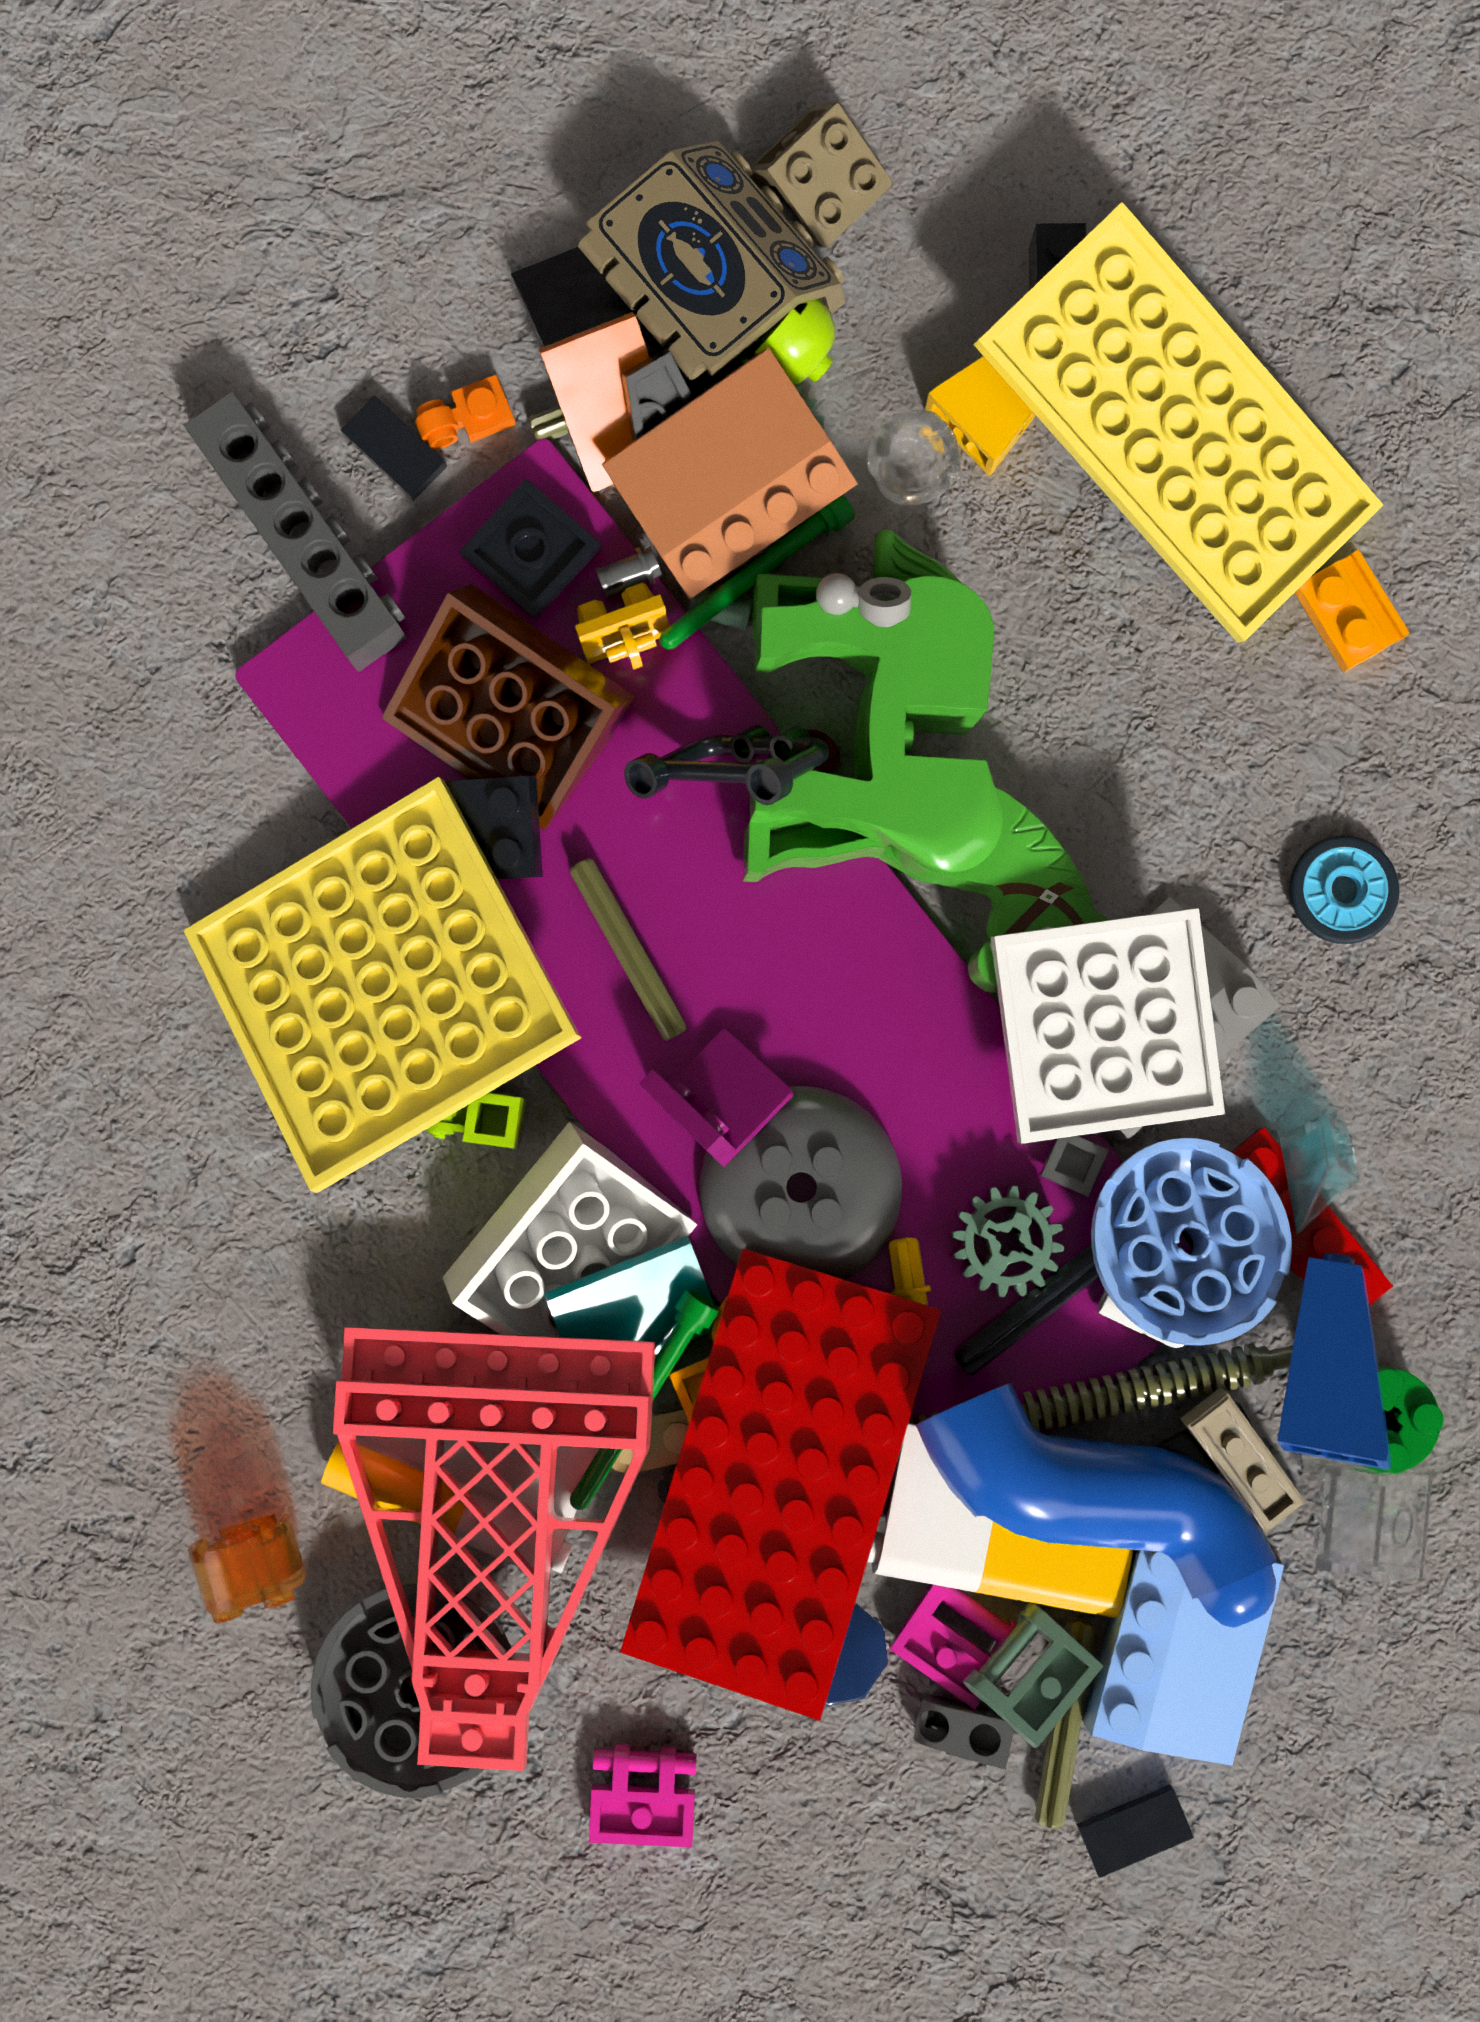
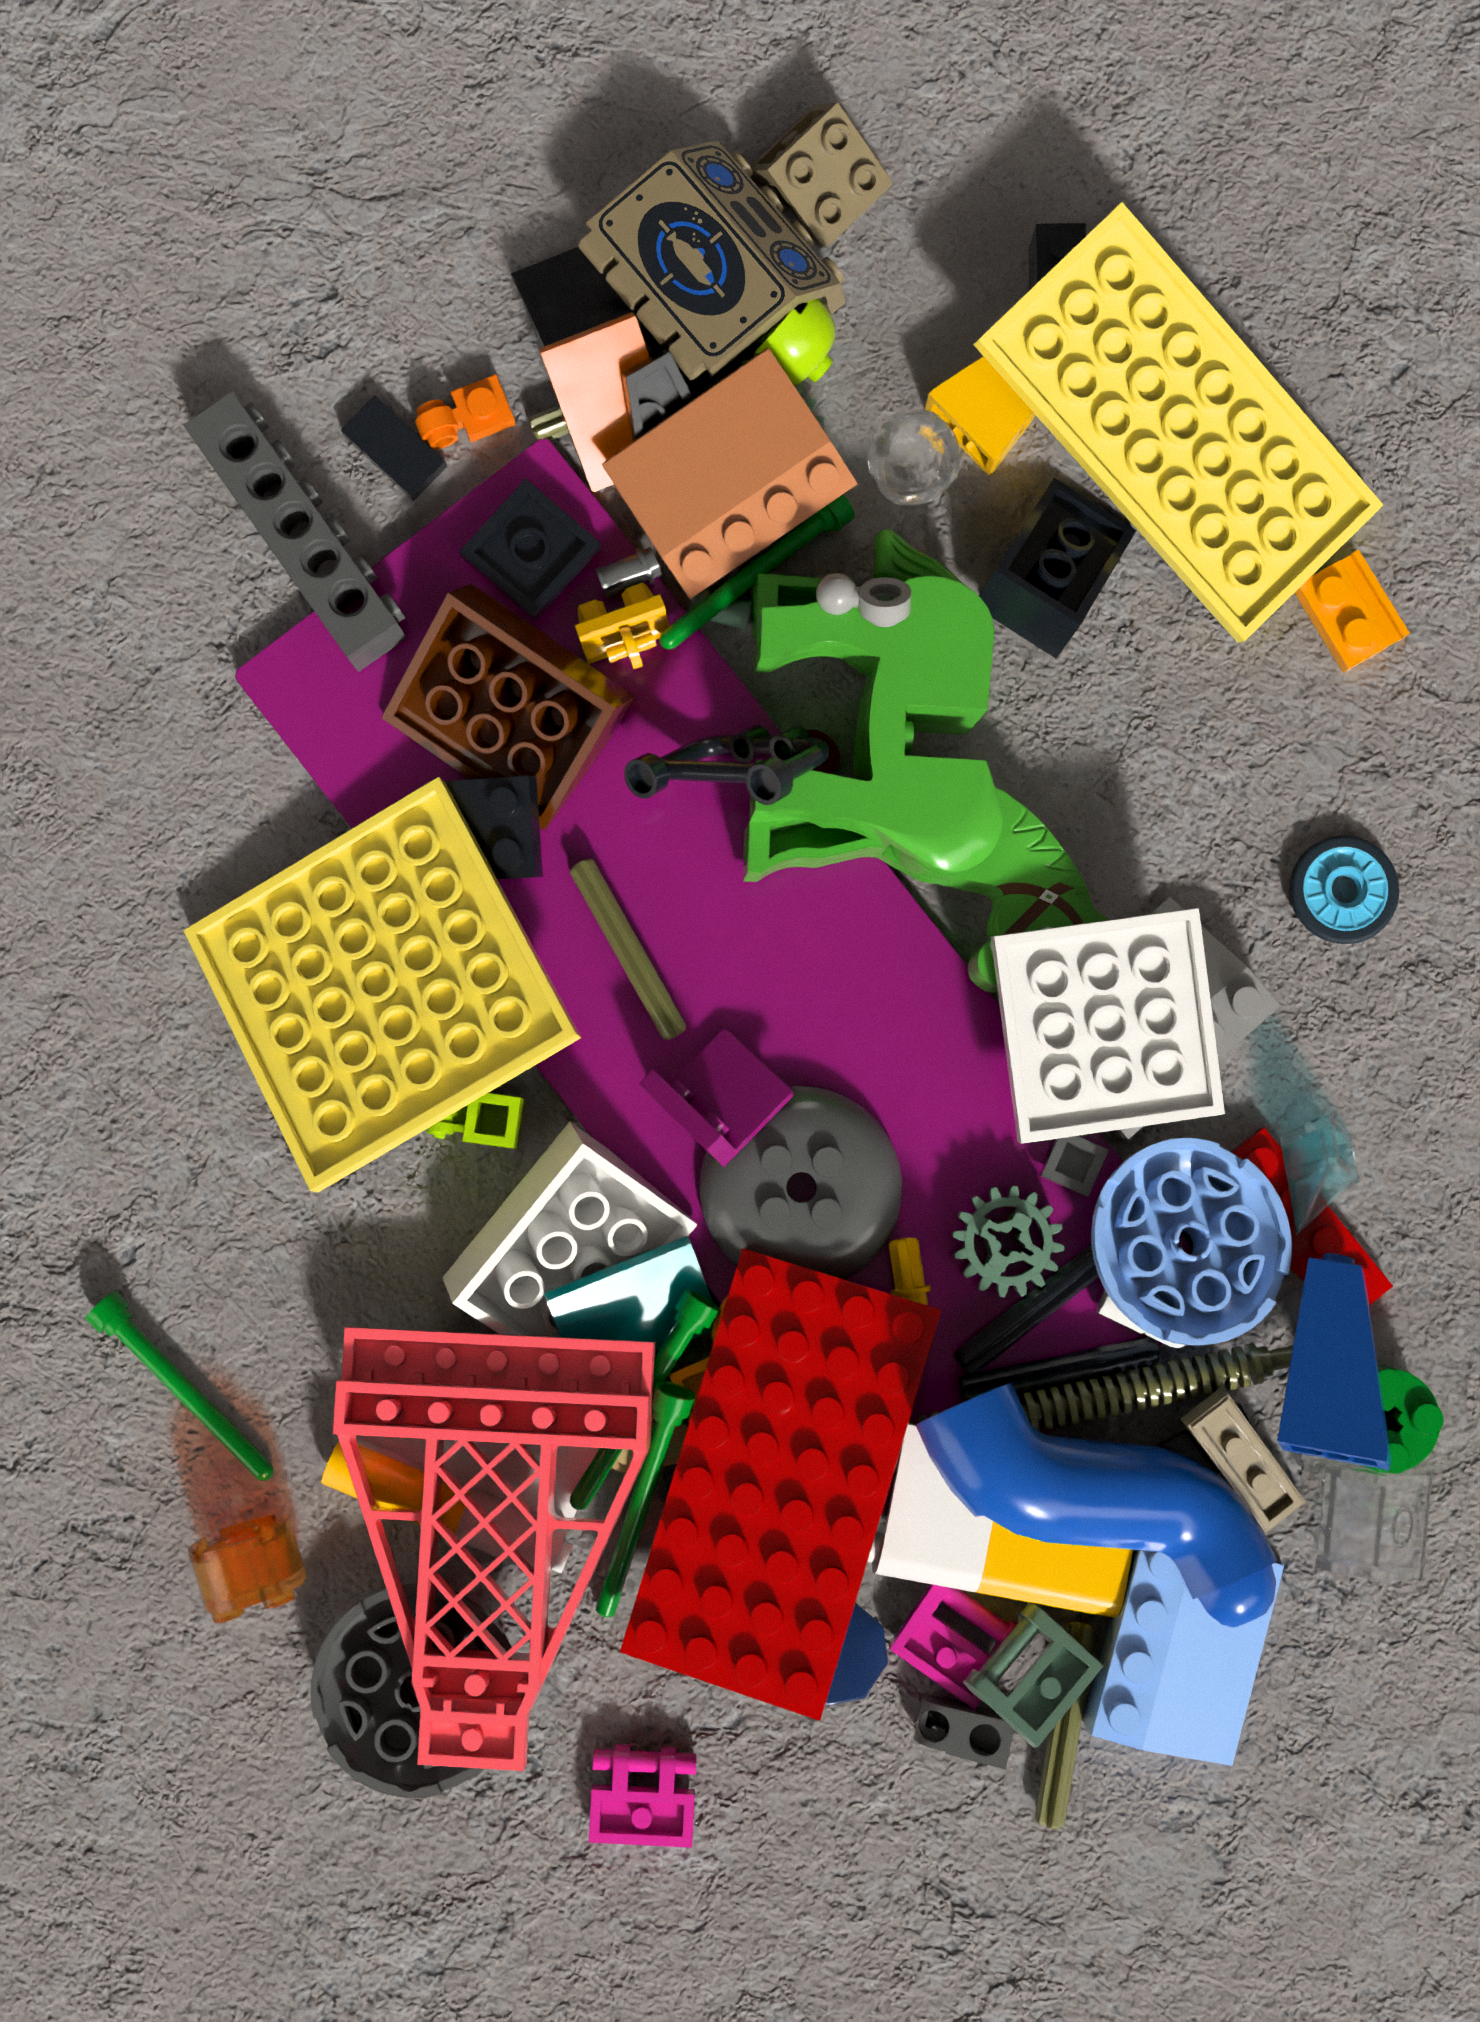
black tile [1076,1784,1194,1878] -> none
none -> green piece [85,1290,274,1481]
none -> green piece [595,1382,696,1618]
none -> black axle [958,1336,1160,1402]
none -> black slope [979,478,1137,659]

